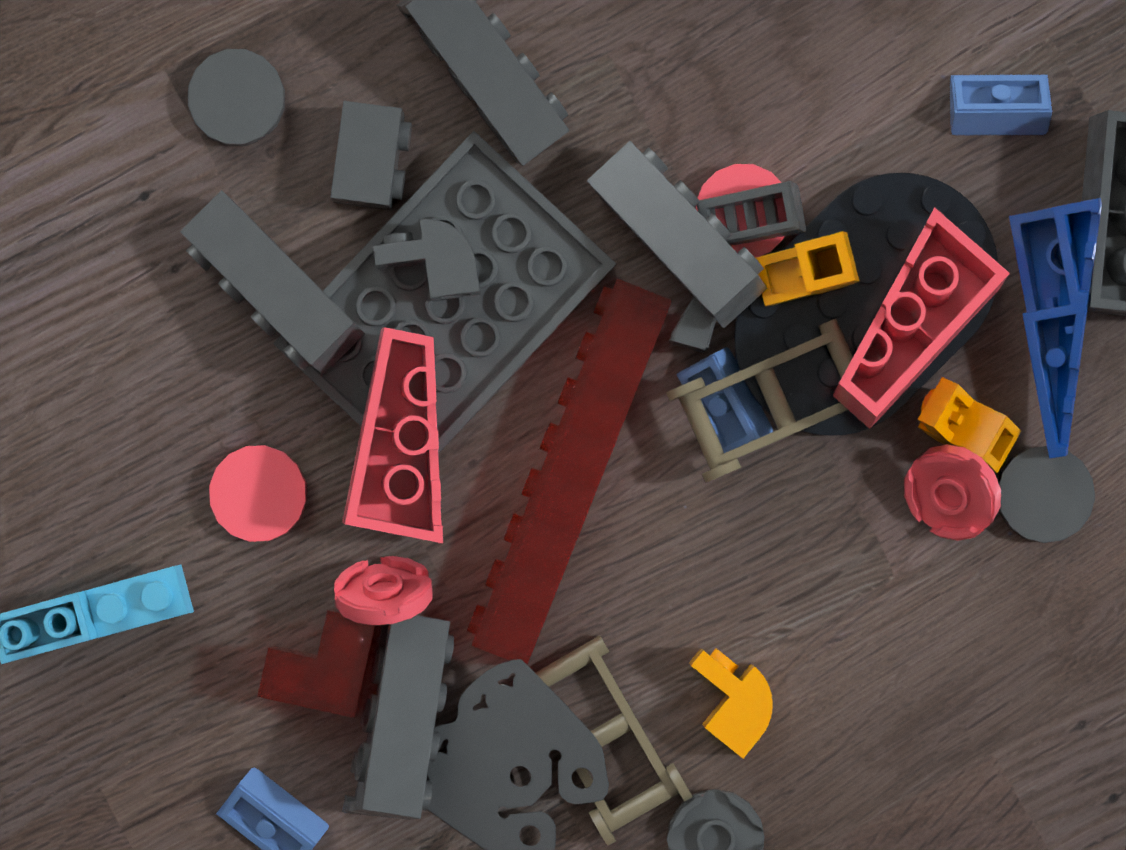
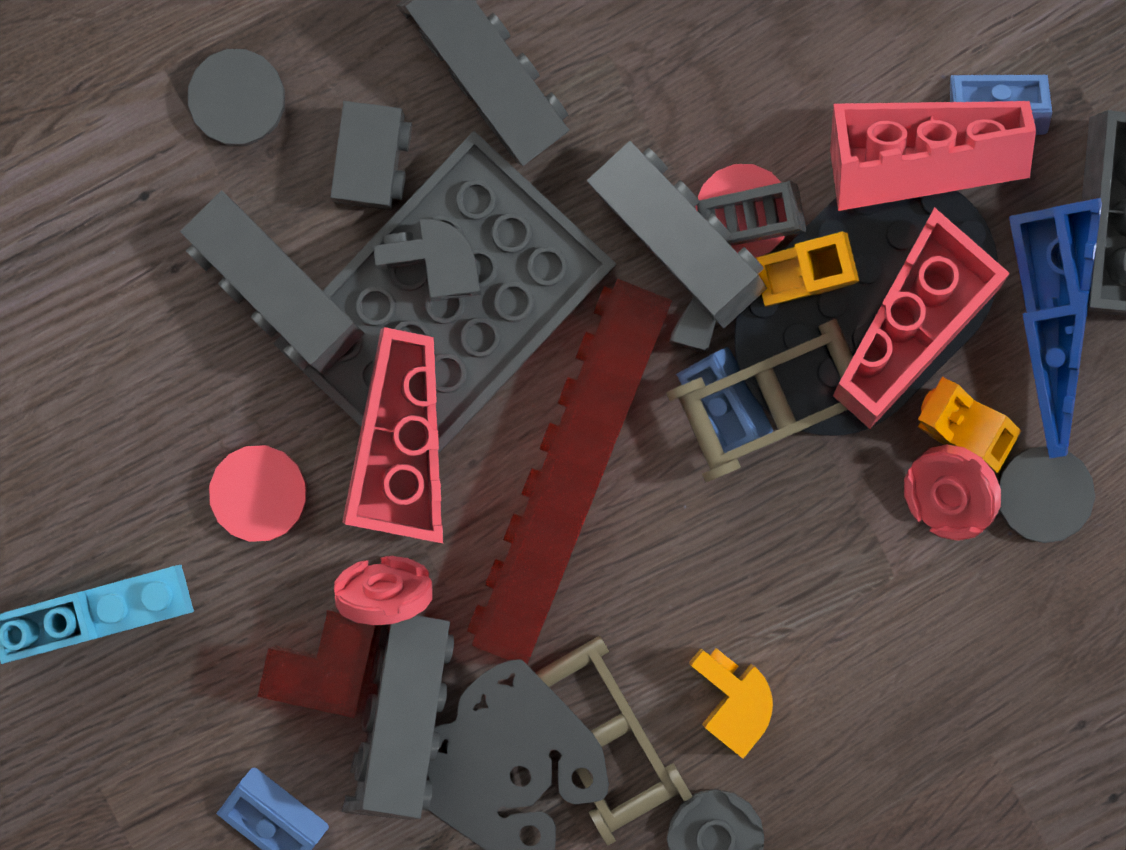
none -> coral wedge [830,101,1036,211]

